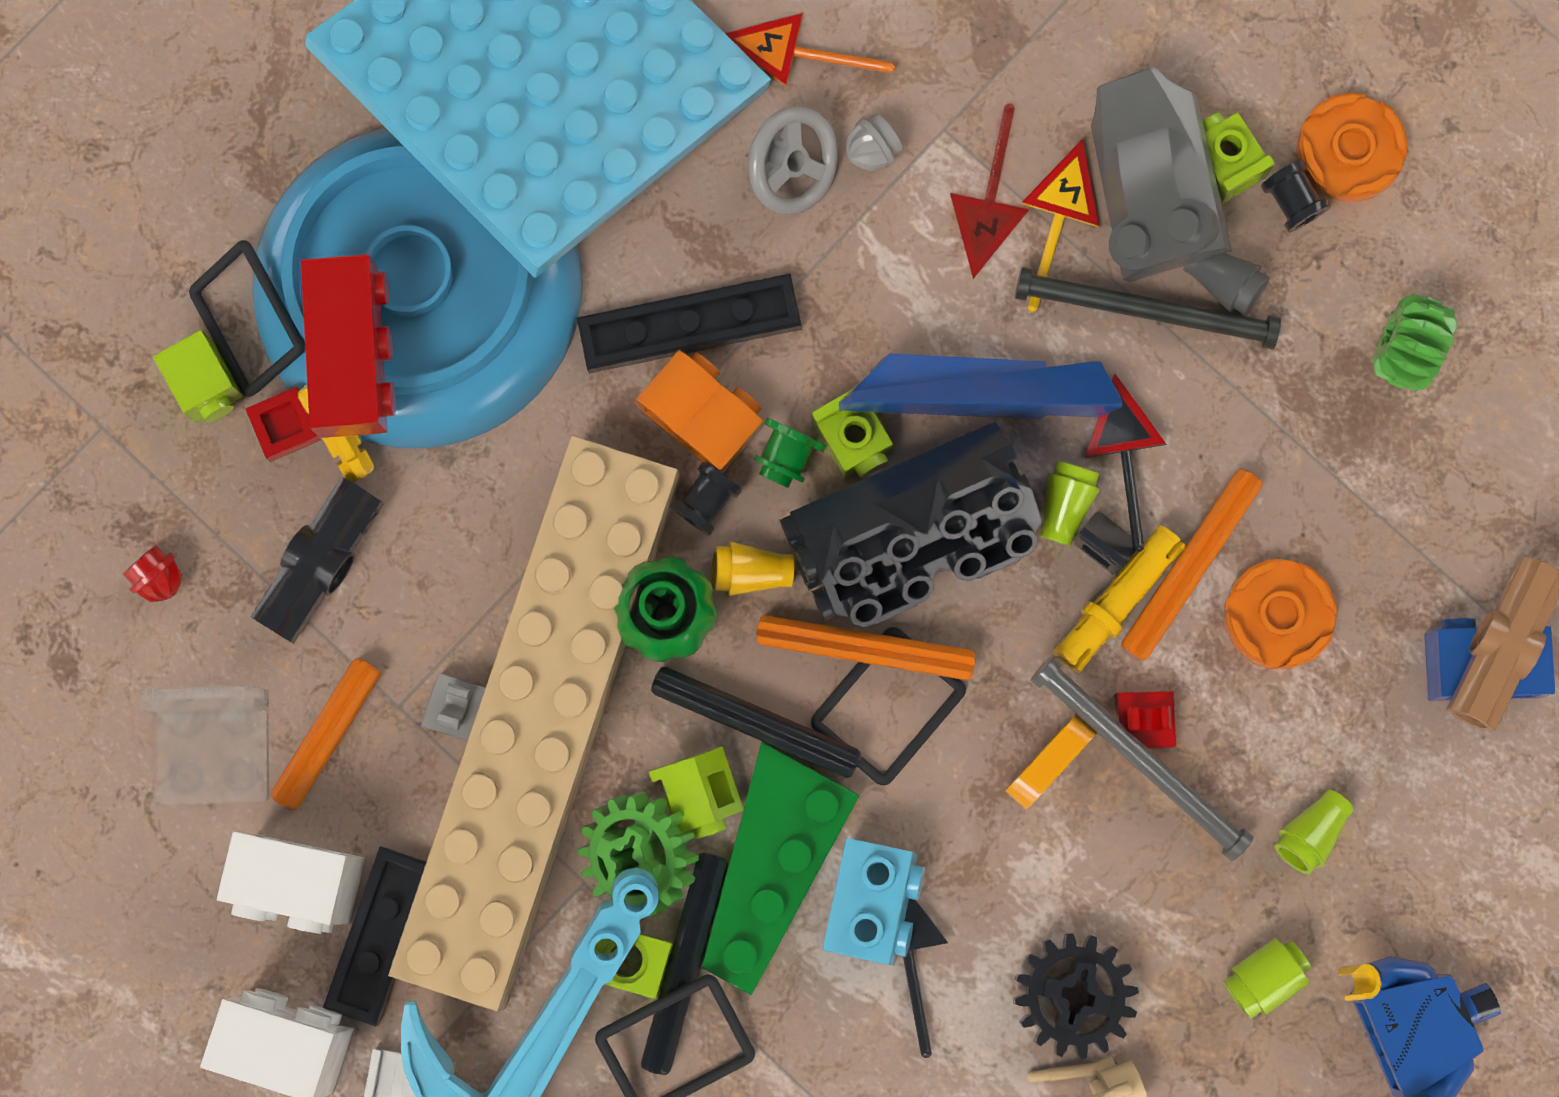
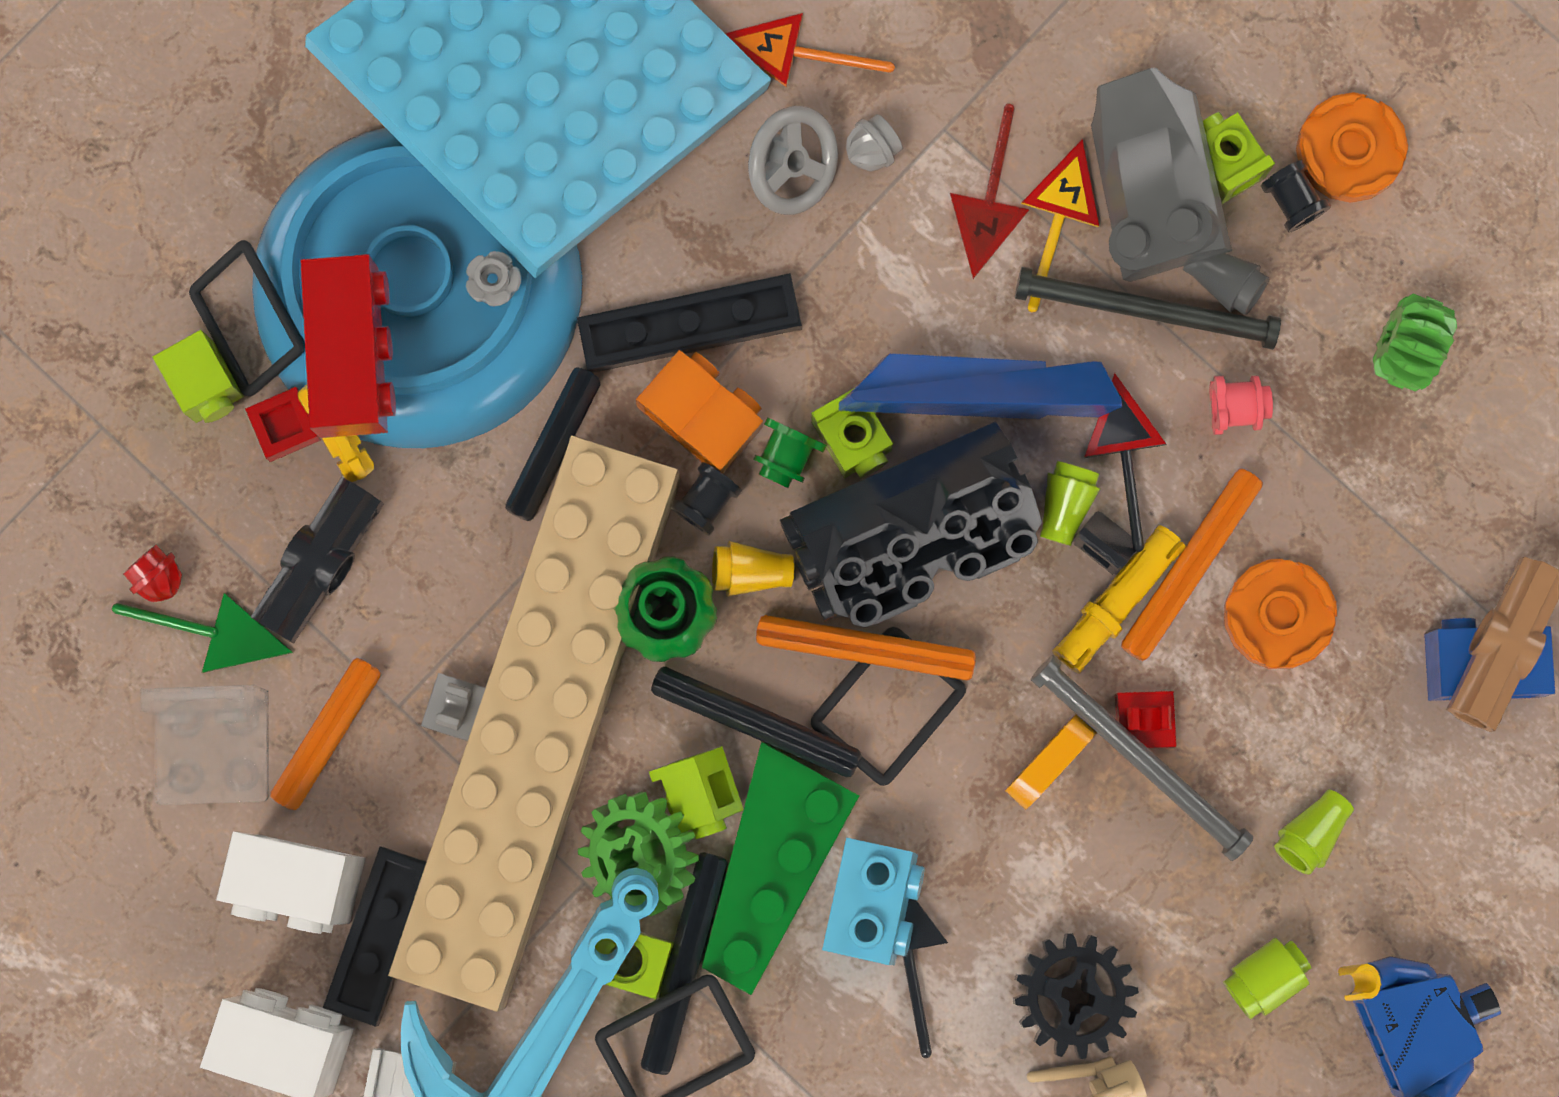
none -> green piece [112,593,293,673]
none -> light grey plate [466,251,521,306]
none -> black axle [505,367,600,521]
none -> coral brick [1209,376,1273,435]

